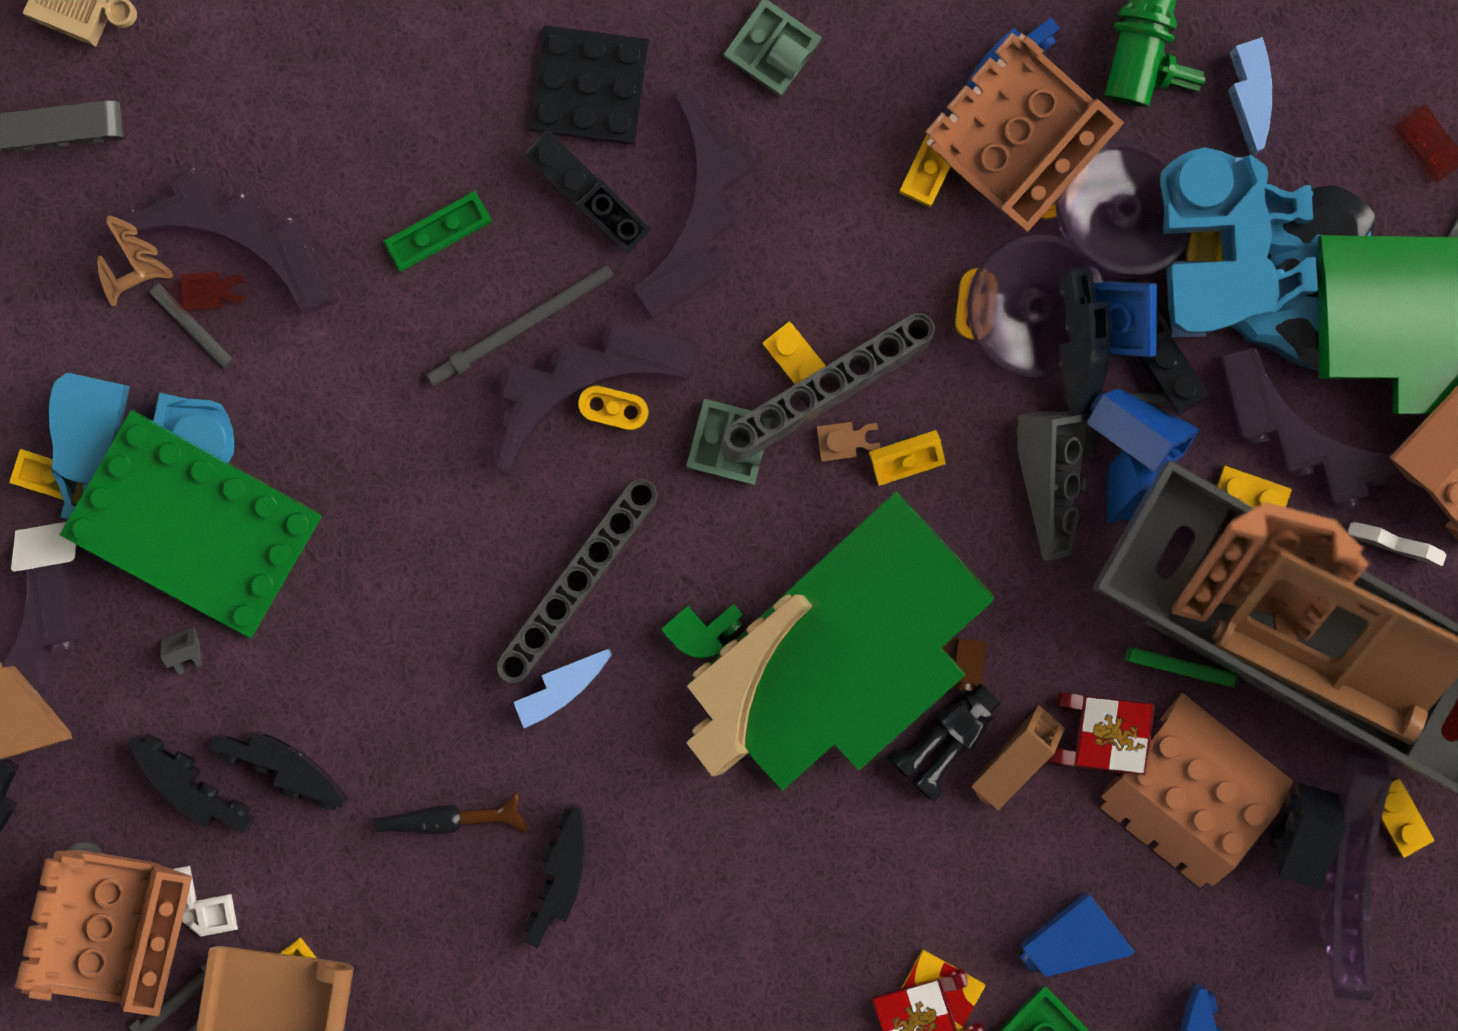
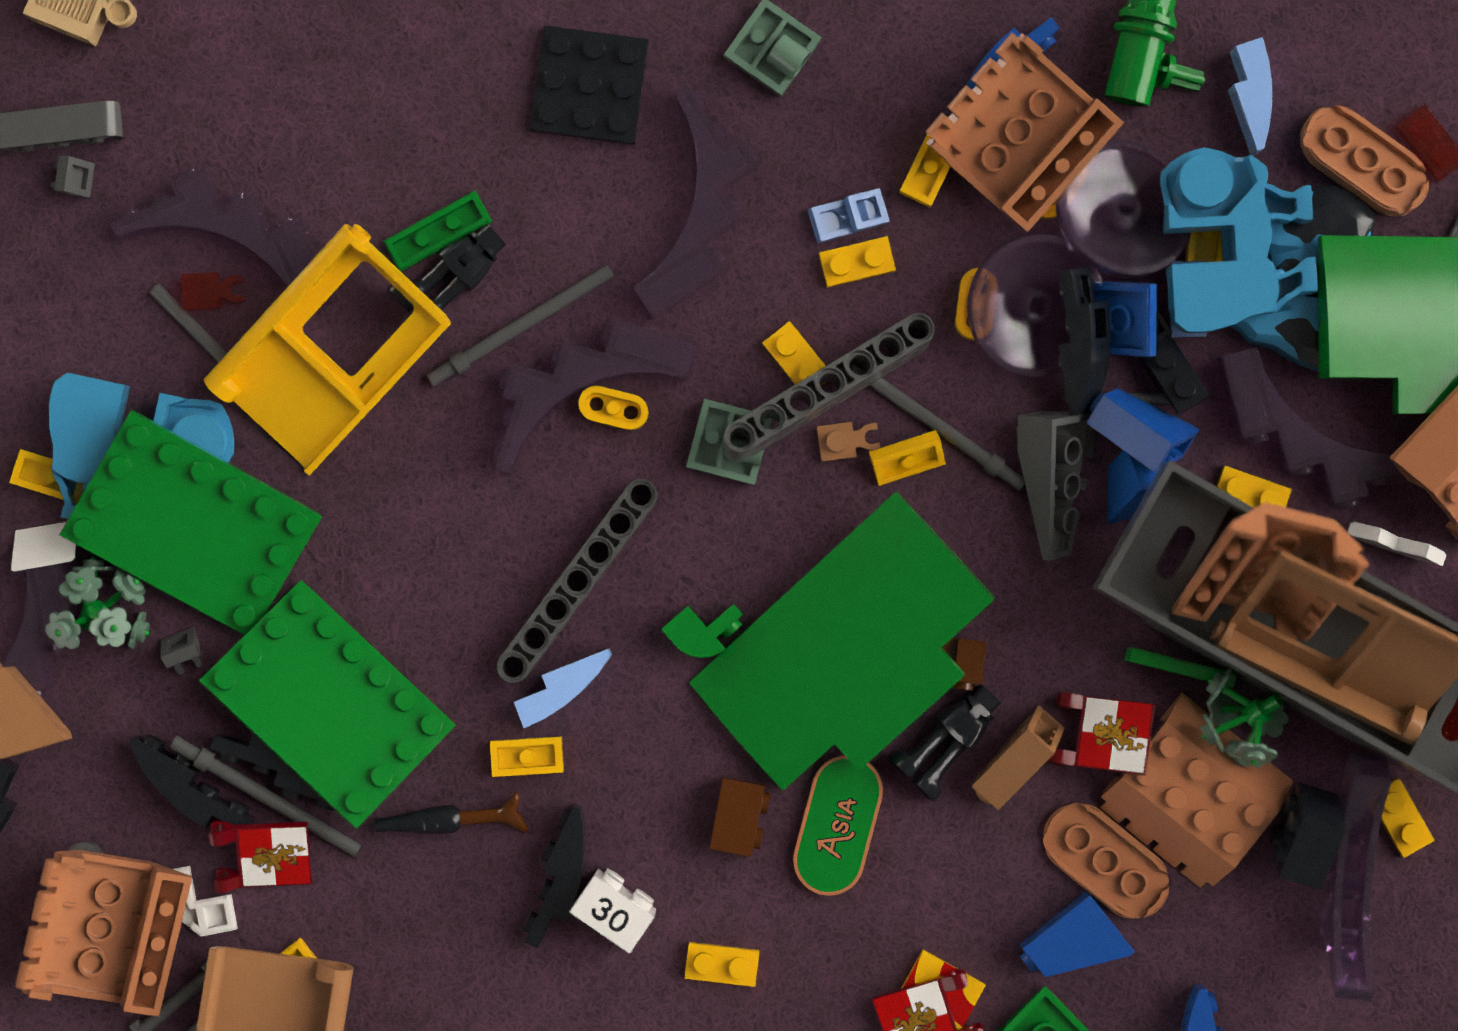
medium nougat piece [97,216,173,306] -> none
black slope [523,129,651,254] -> none
tan arch [686,594,813,776] -> none
none -> sand green plant [46,557,150,649]
none -> dark grey tile [50,156,95,198]
none -> dark grey bar [169,736,361,857]
none -> green plate [199,580,456,830]
none -> yellow piece [204,224,451,476]
none -> flag [208,821,312,893]
none -> black piece [387,224,506,314]
none -> yellow plate [490,736,564,777]
none -> white brick [570,868,656,954]
none -> yellow plate [685,942,760,987]
none -> reddish brown brick [709,776,770,857]
none -> green tile [793,755,883,896]
none -> medium blue slope [808,188,890,244]
none -> yellow plate [819,236,896,288]
none -> dark grey bar [849,364,1025,491]
none -> nougat tile [1043,802,1169,919]
none -> sand green plant [1200,668,1289,768]
none -> nougat tile [1300,105,1429,216]

